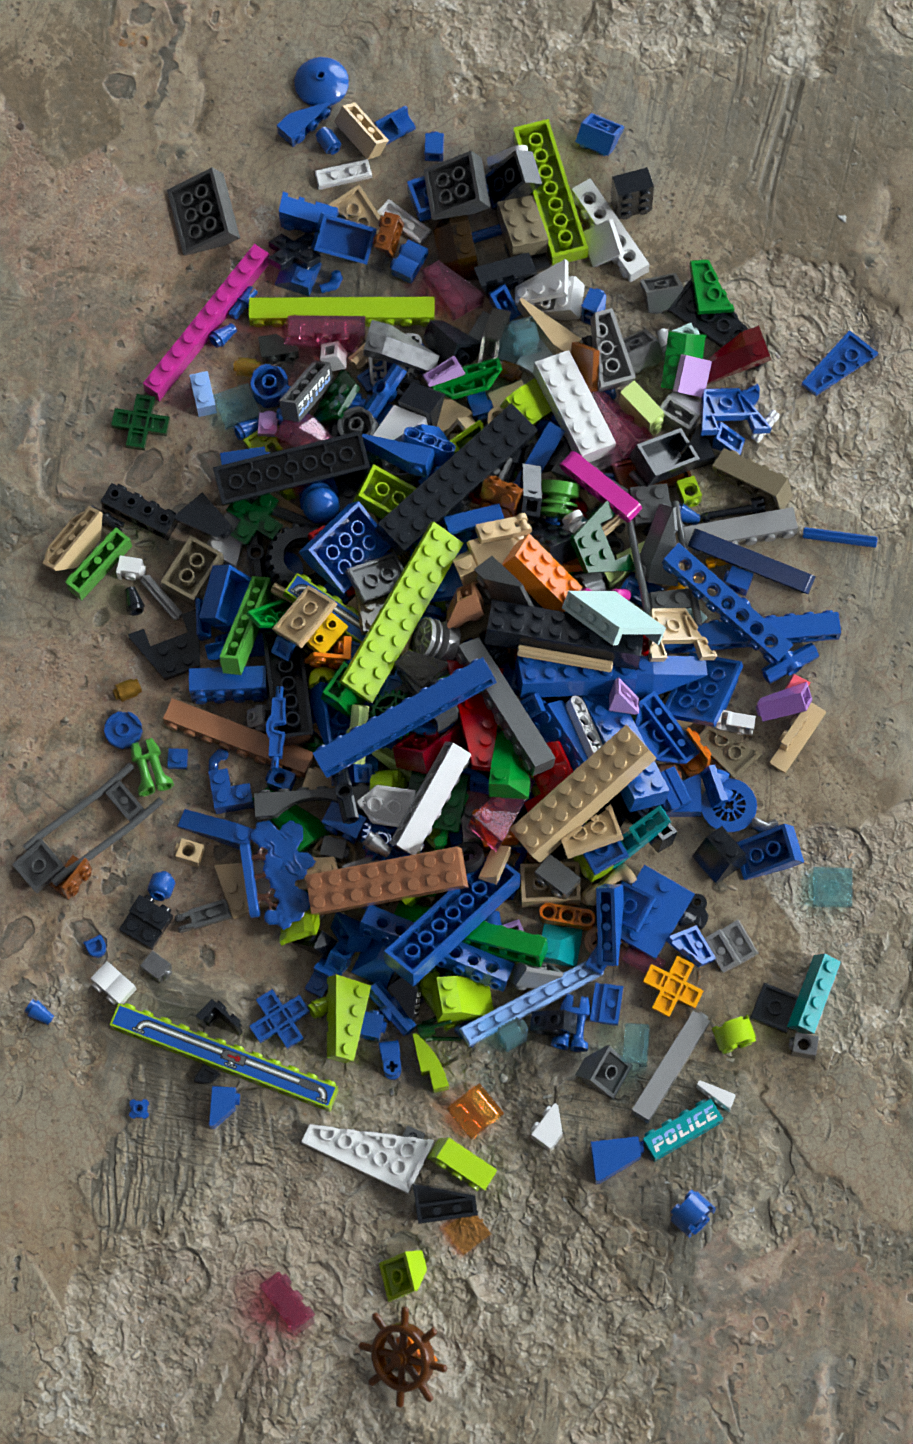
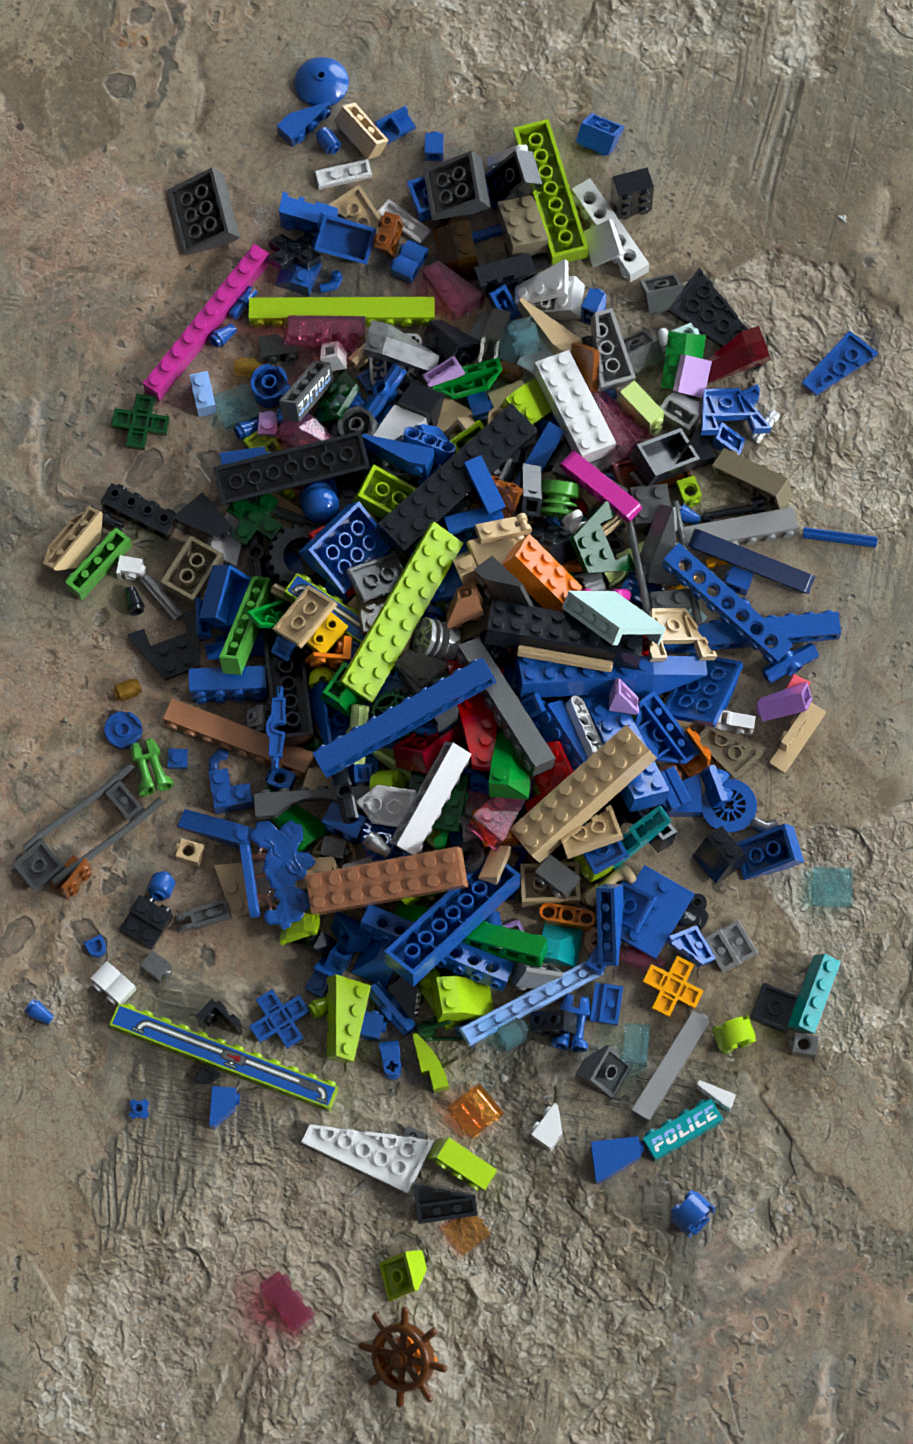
green wing [689,259,735,314] -> none
none -> blue tile [463,455,506,515]

